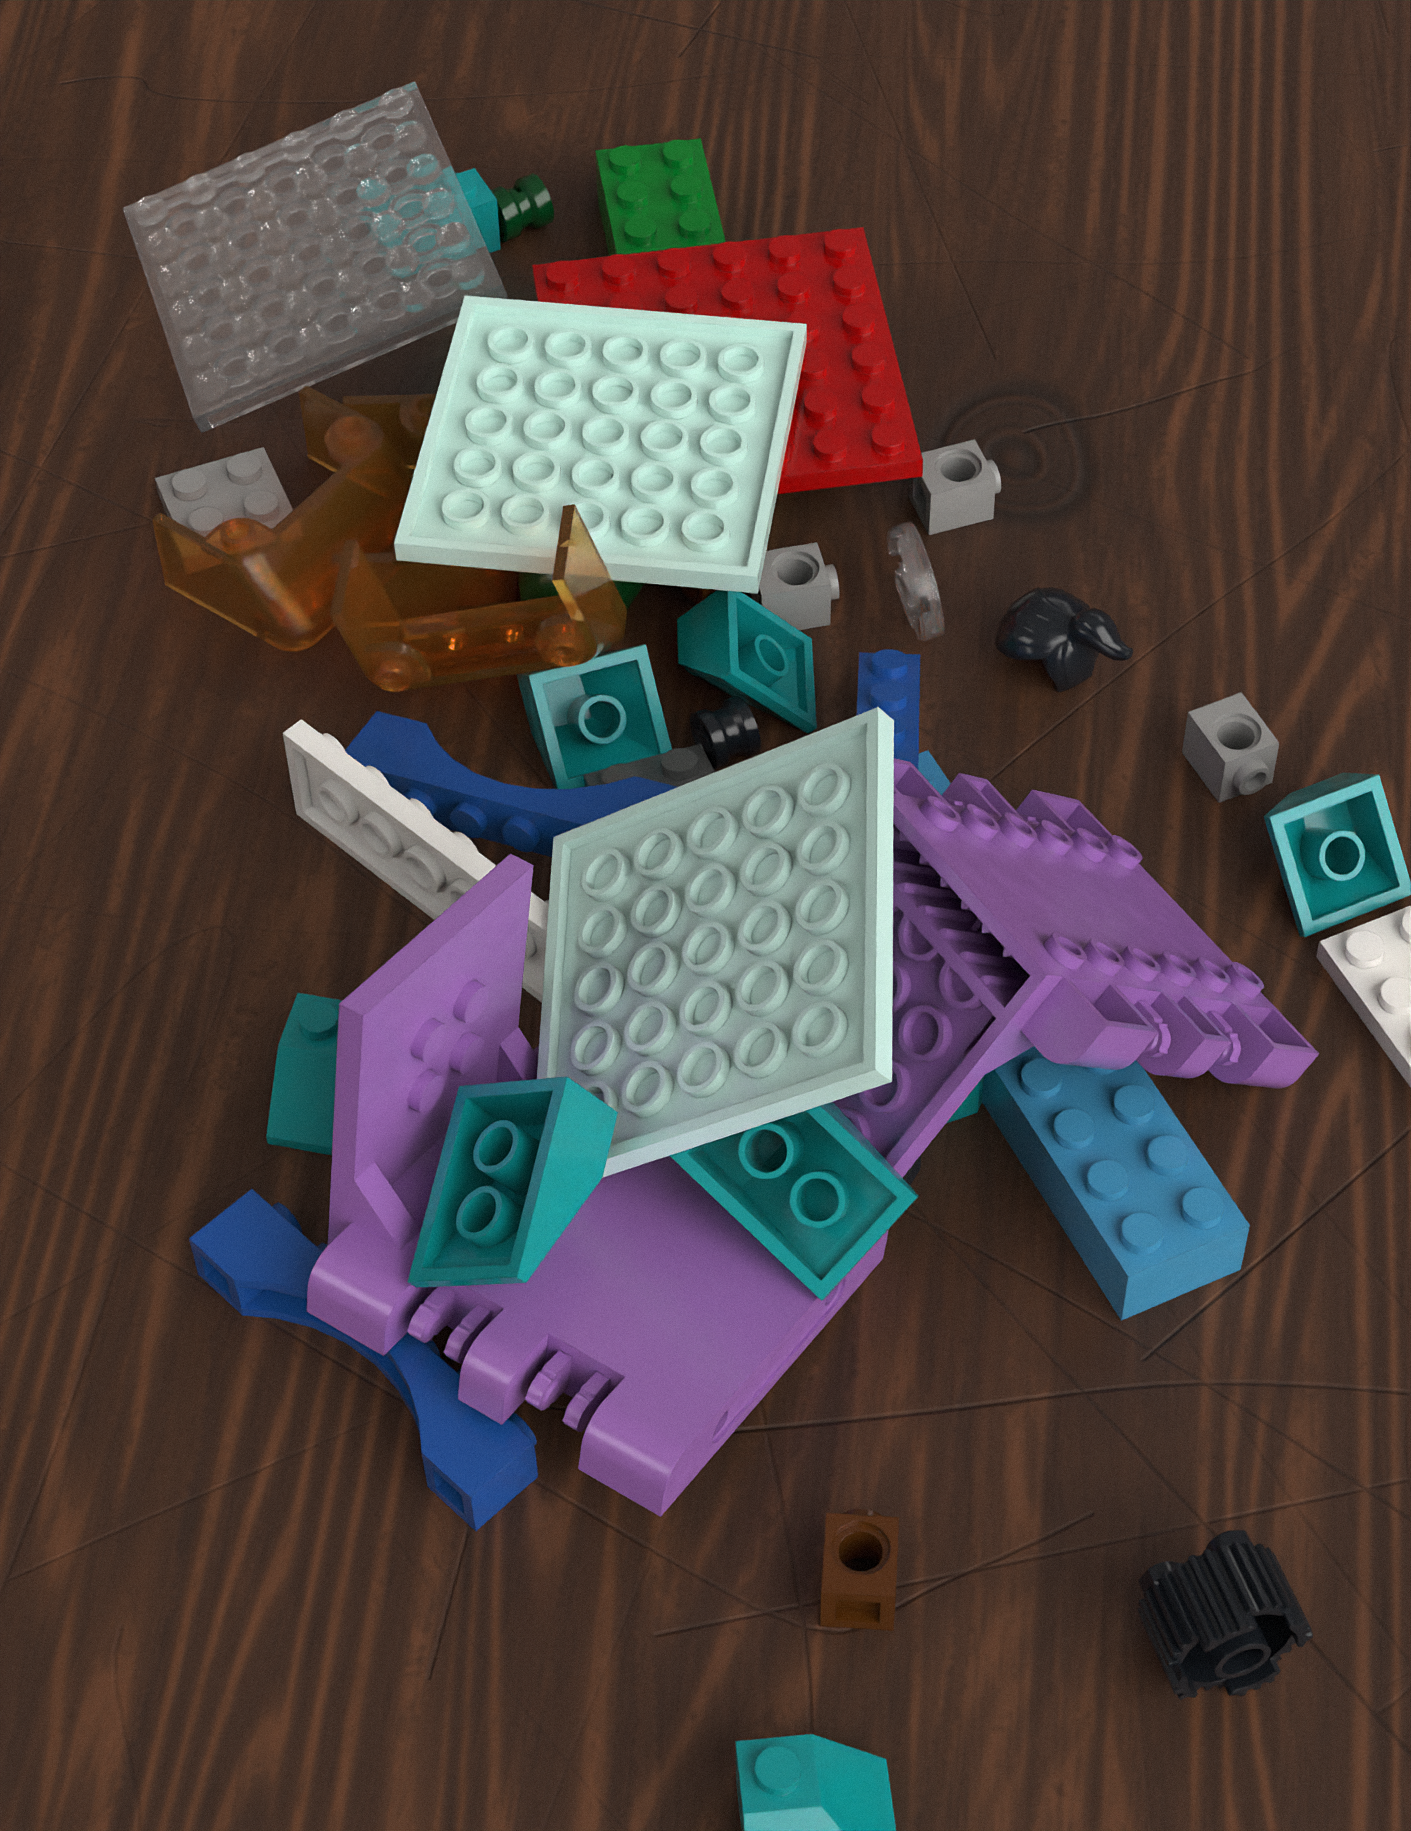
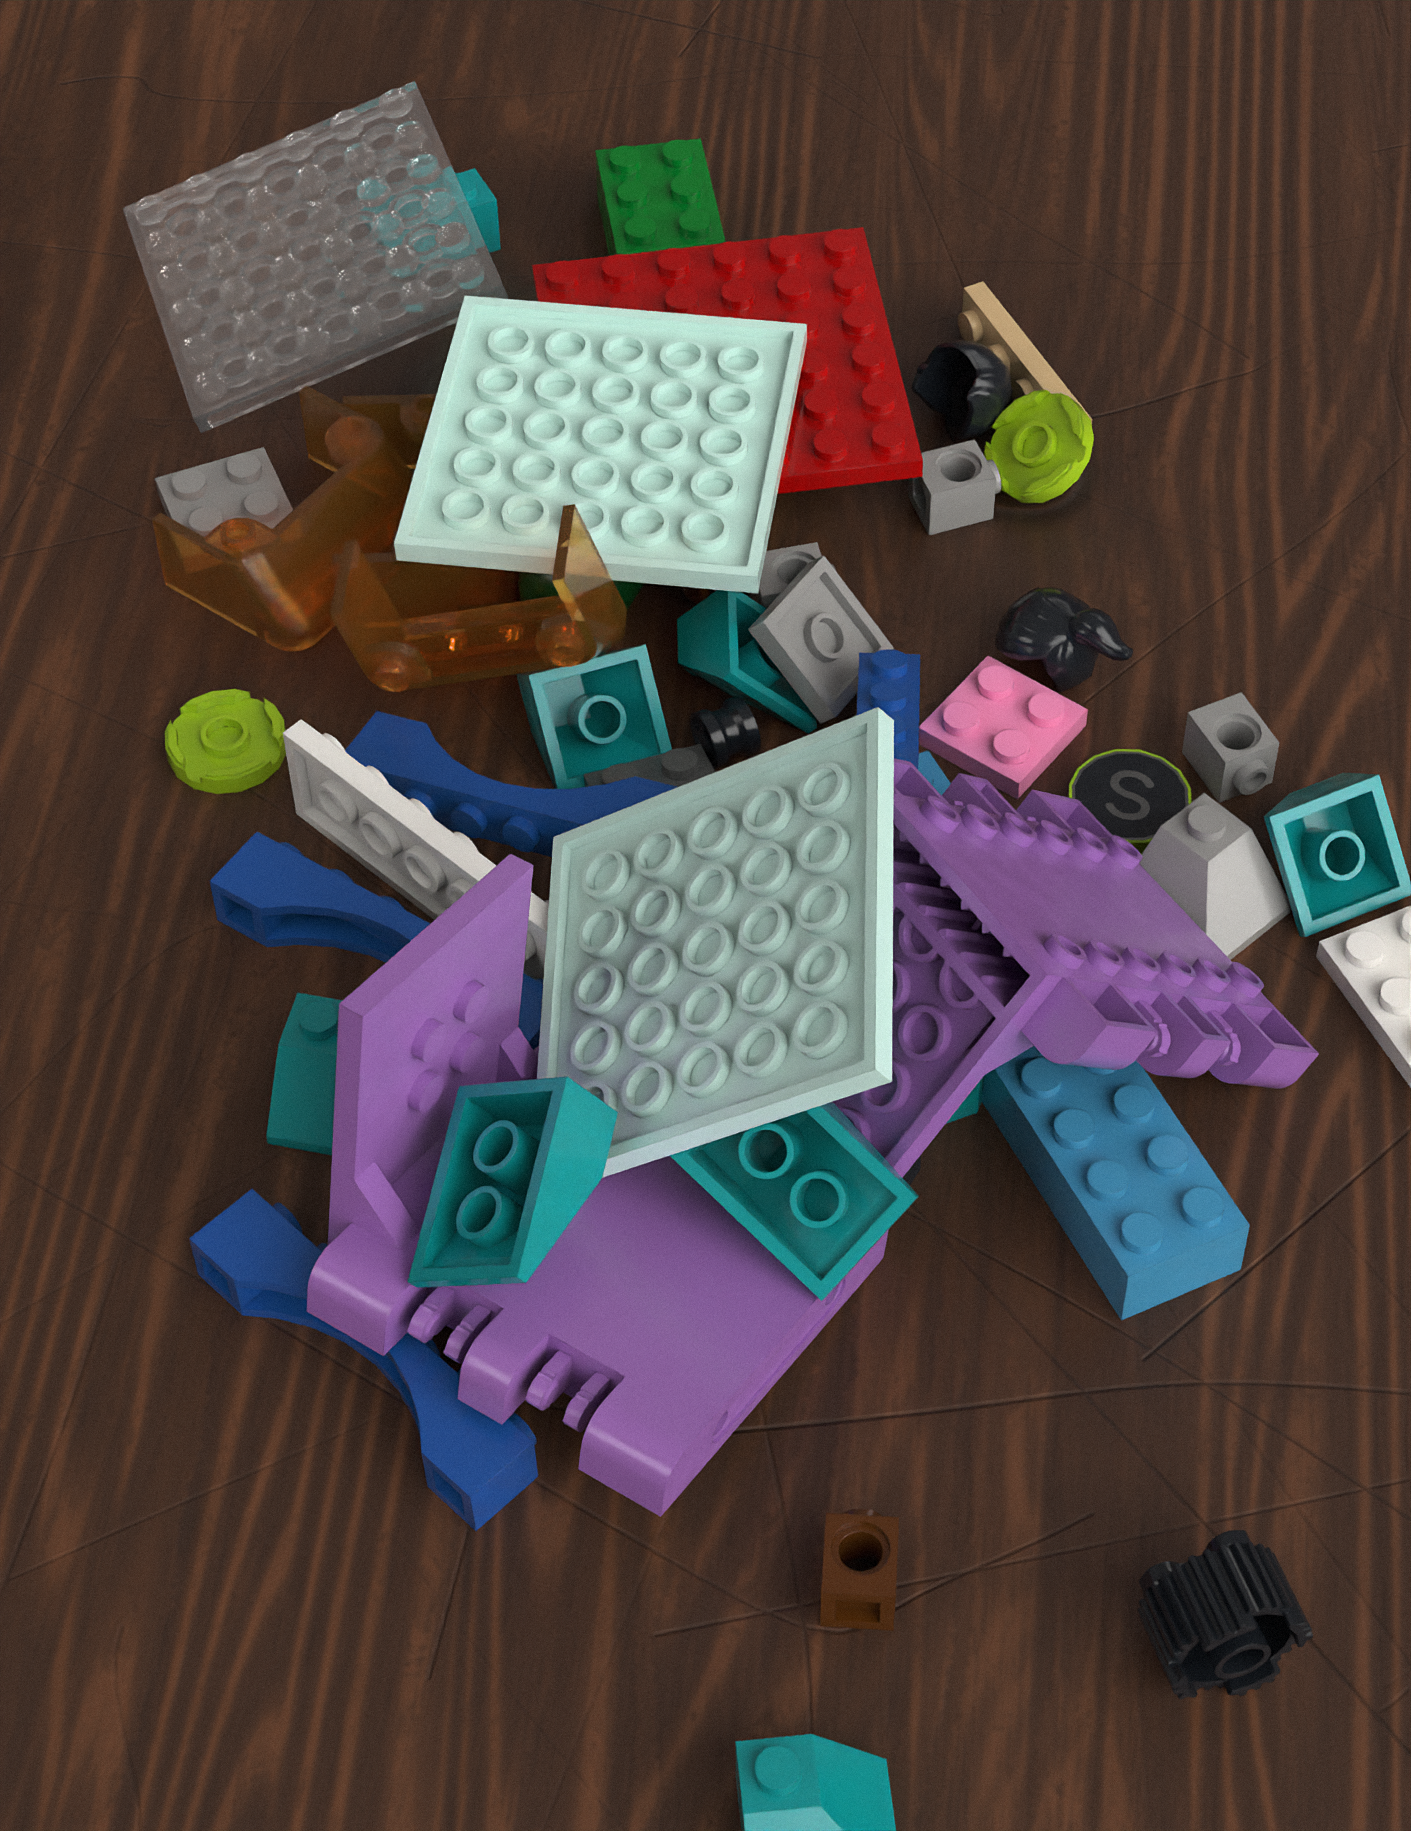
dark green wheel [491,173,554,243] -> none
clear tile [887,521,945,642] -> none
none -> lime tile [165,689,286,794]
none -> blue arch [210,832,544,1050]
none -> light grey plate [748,555,894,724]
none -> black hair [911,340,1013,440]
none -> bright pink plate [919,656,1088,799]
none -> tan plate [958,281,1093,424]
none -> lime tile [984,390,1094,503]
none -> black tile [1067,749,1192,855]
none -> light grey slope [1139,793,1291,960]

